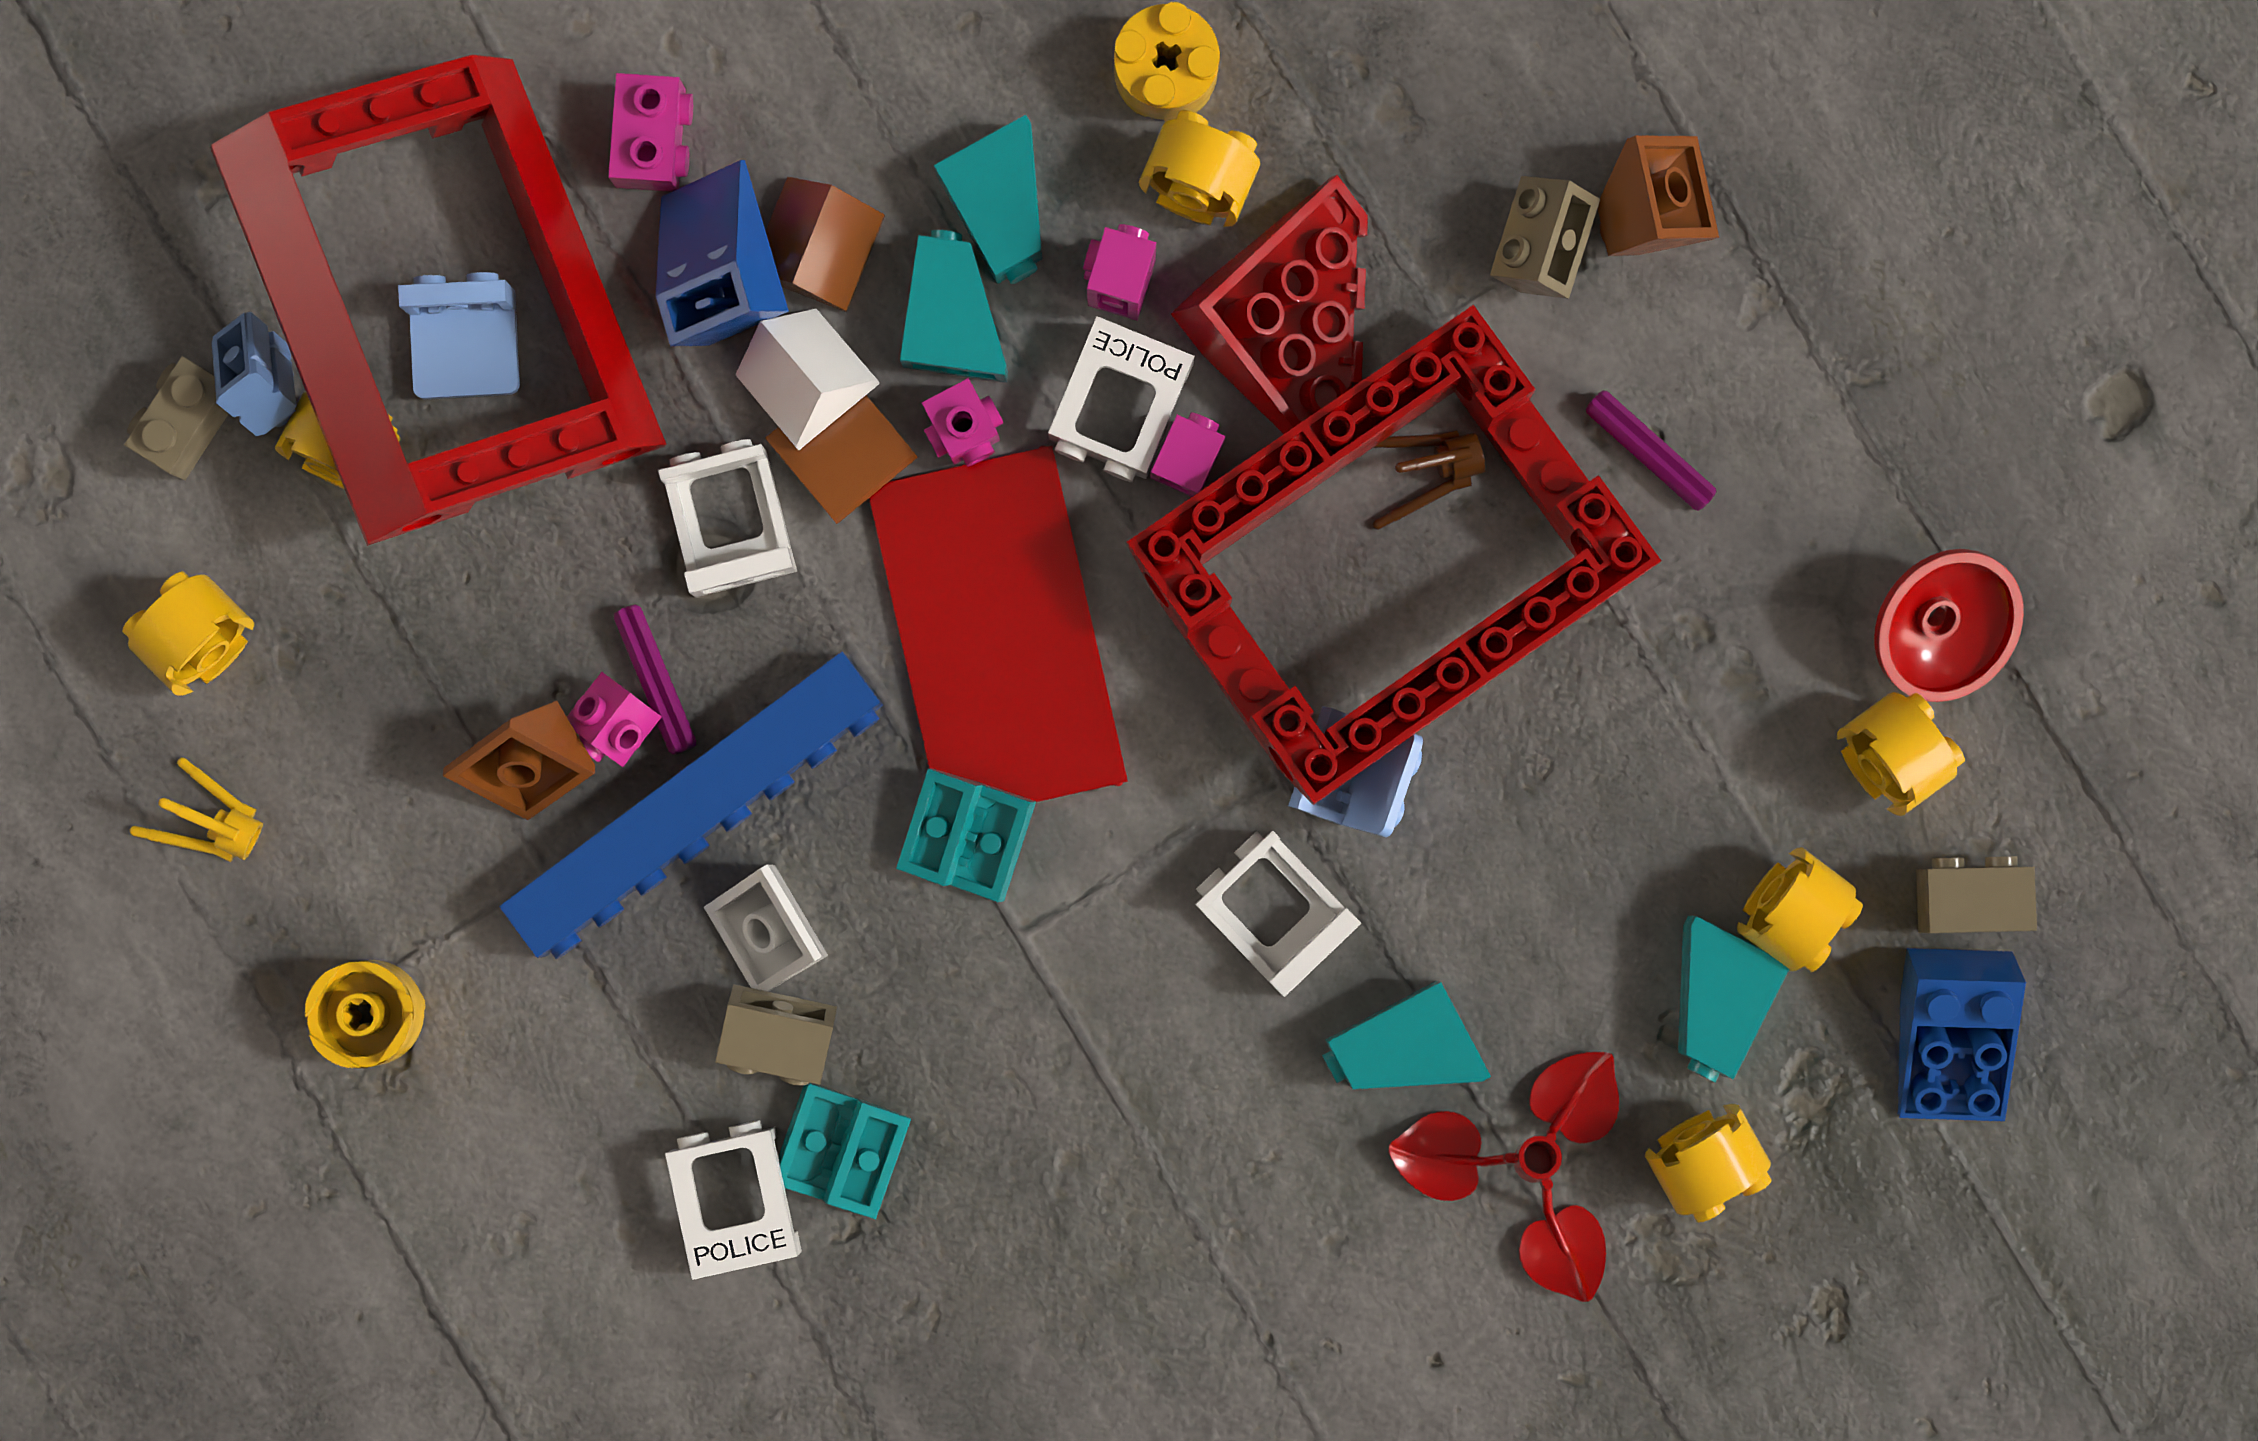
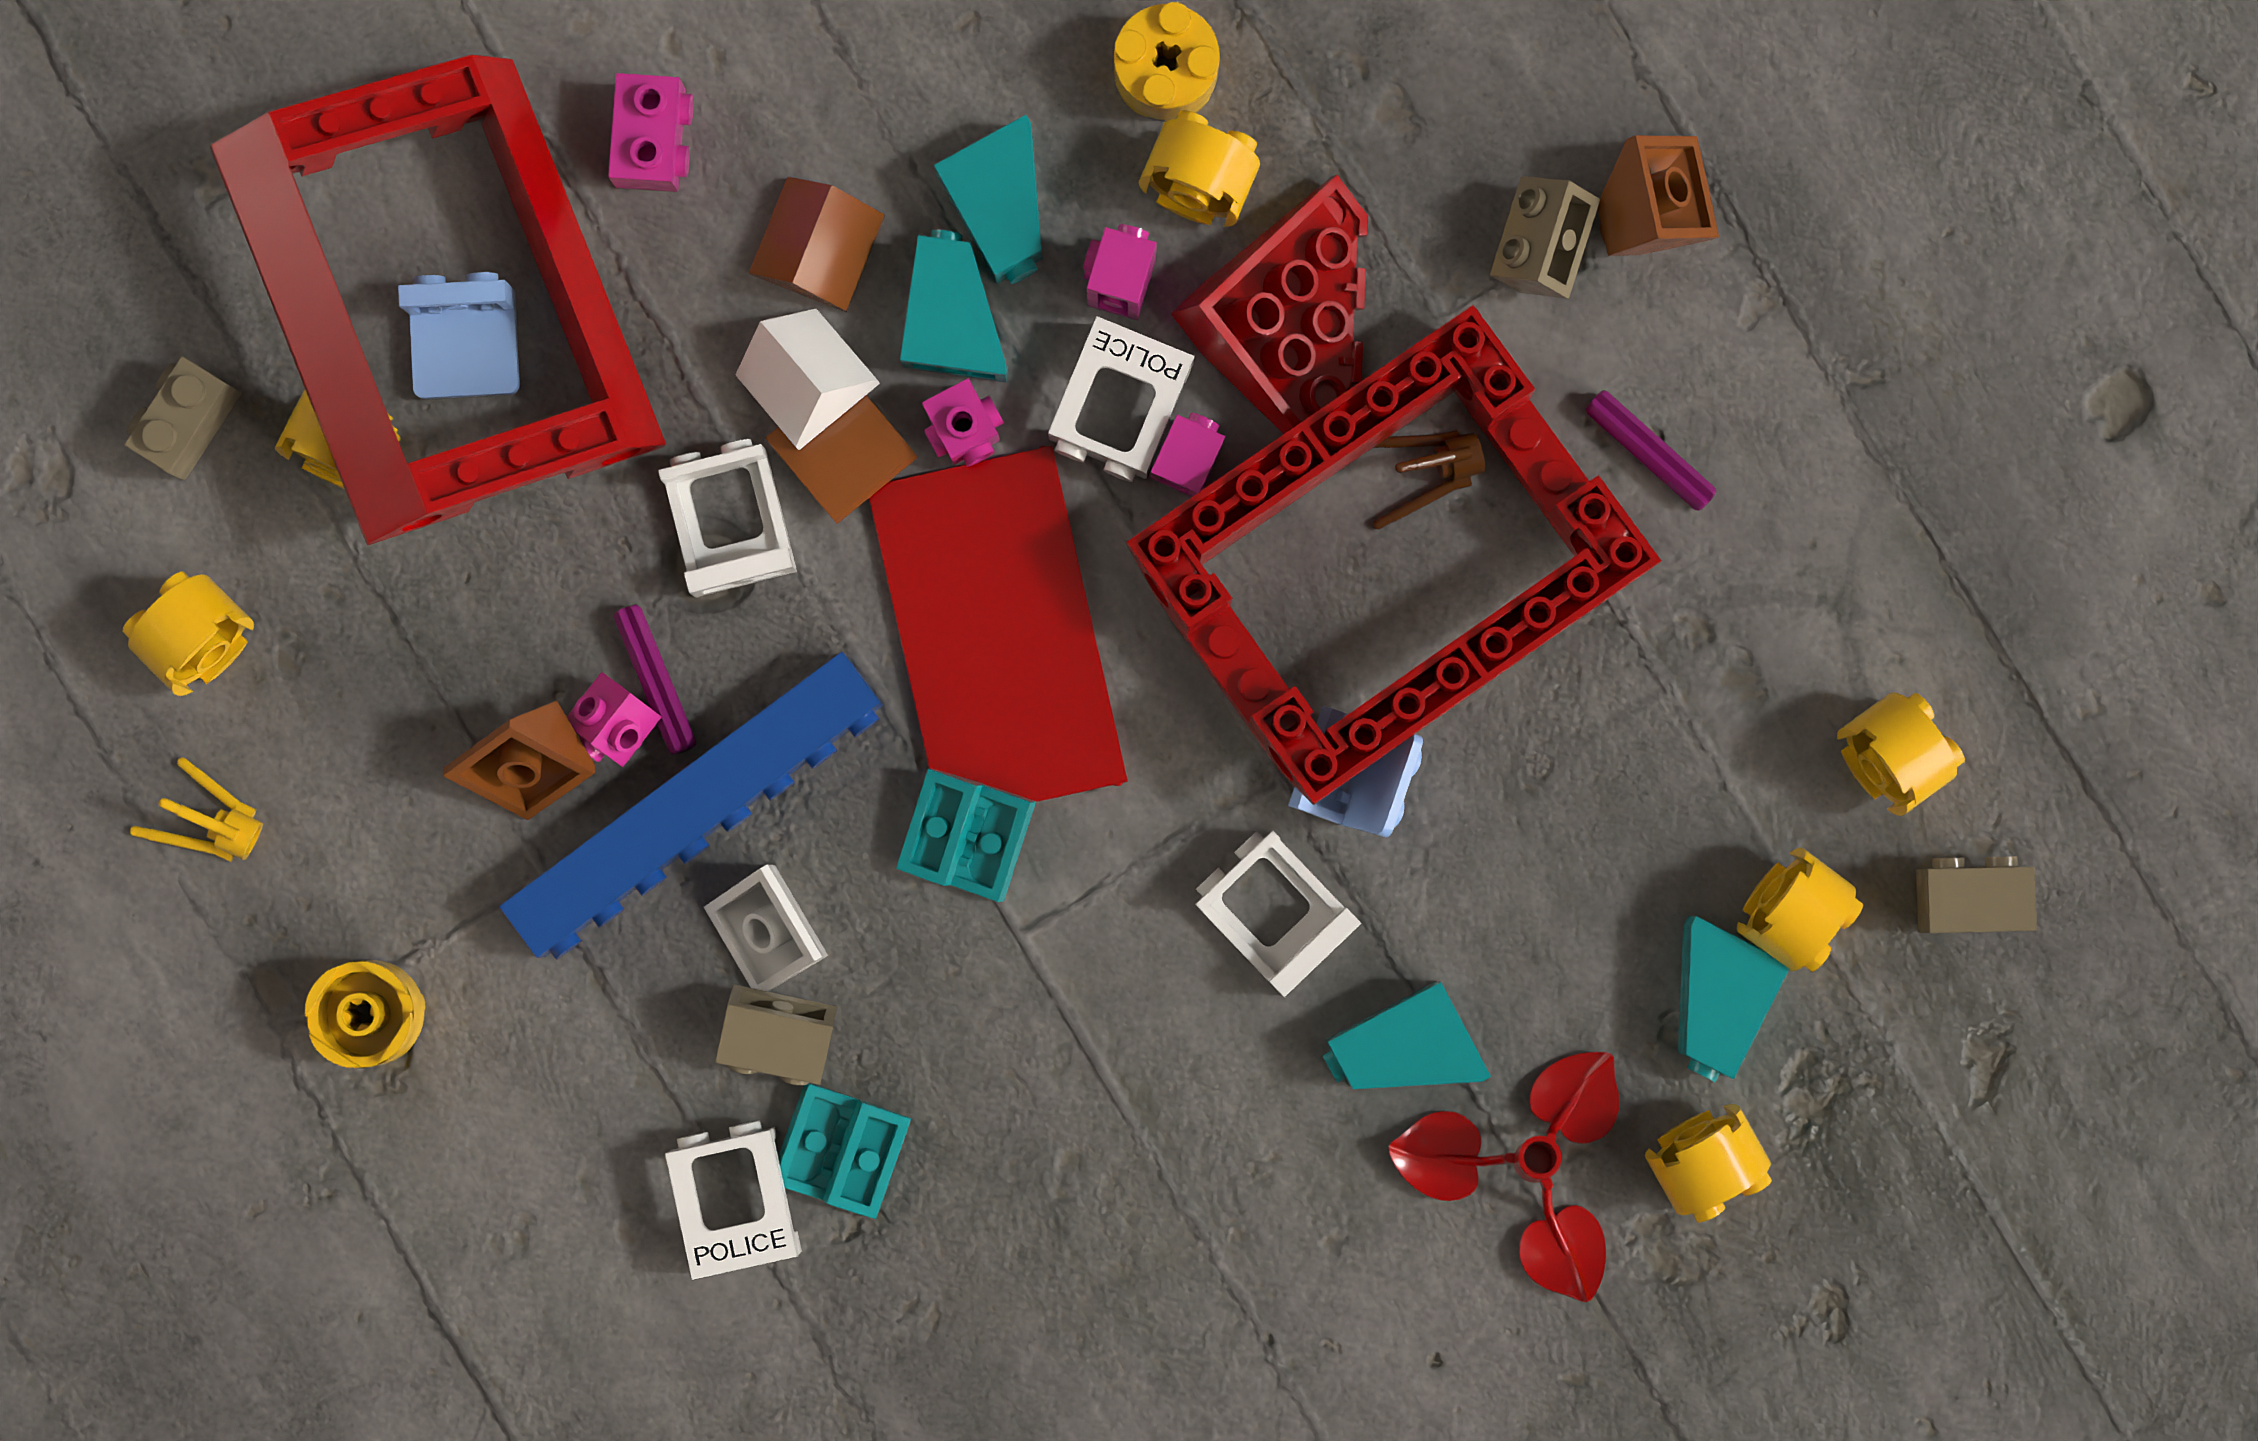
medium blue brick [212,312,297,436] -> none
blue slope [656,160,789,346] -> none
red dish [1874,549,2024,702] -> none
blue slope [1898,948,2026,1121] -> none

